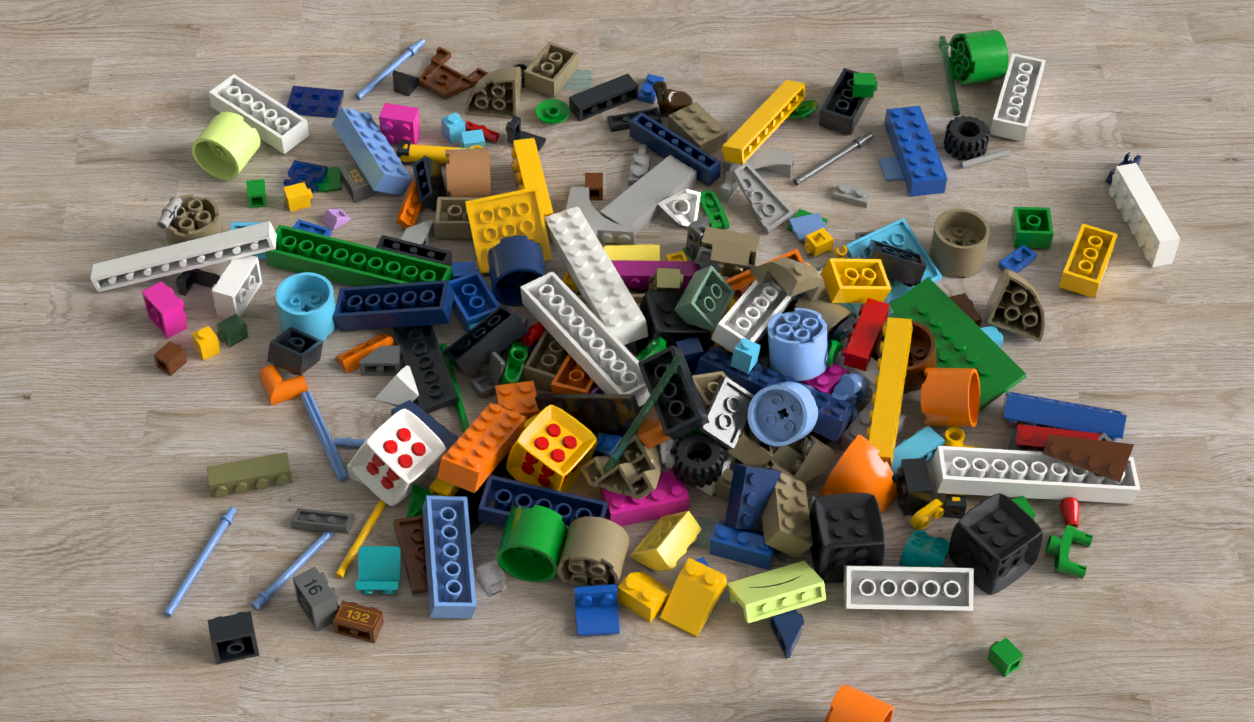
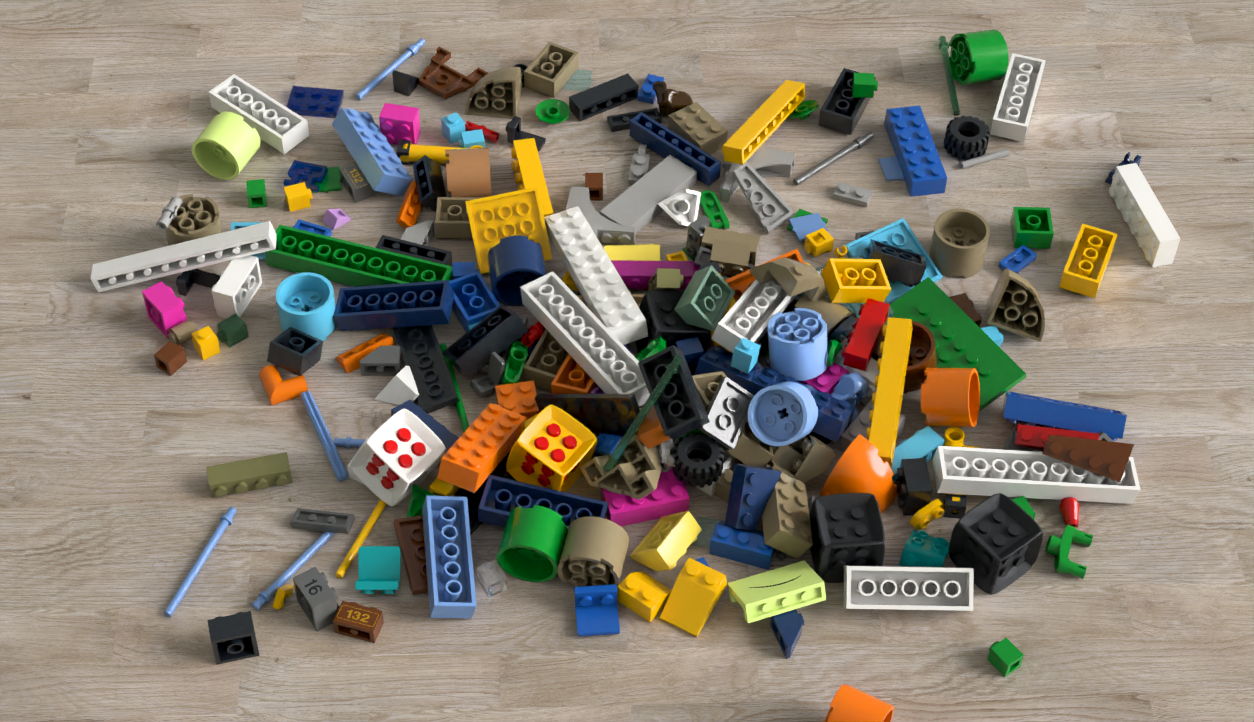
none -> dark tan brick [168,320,198,345]
none -> yellow tile [272,584,294,610]

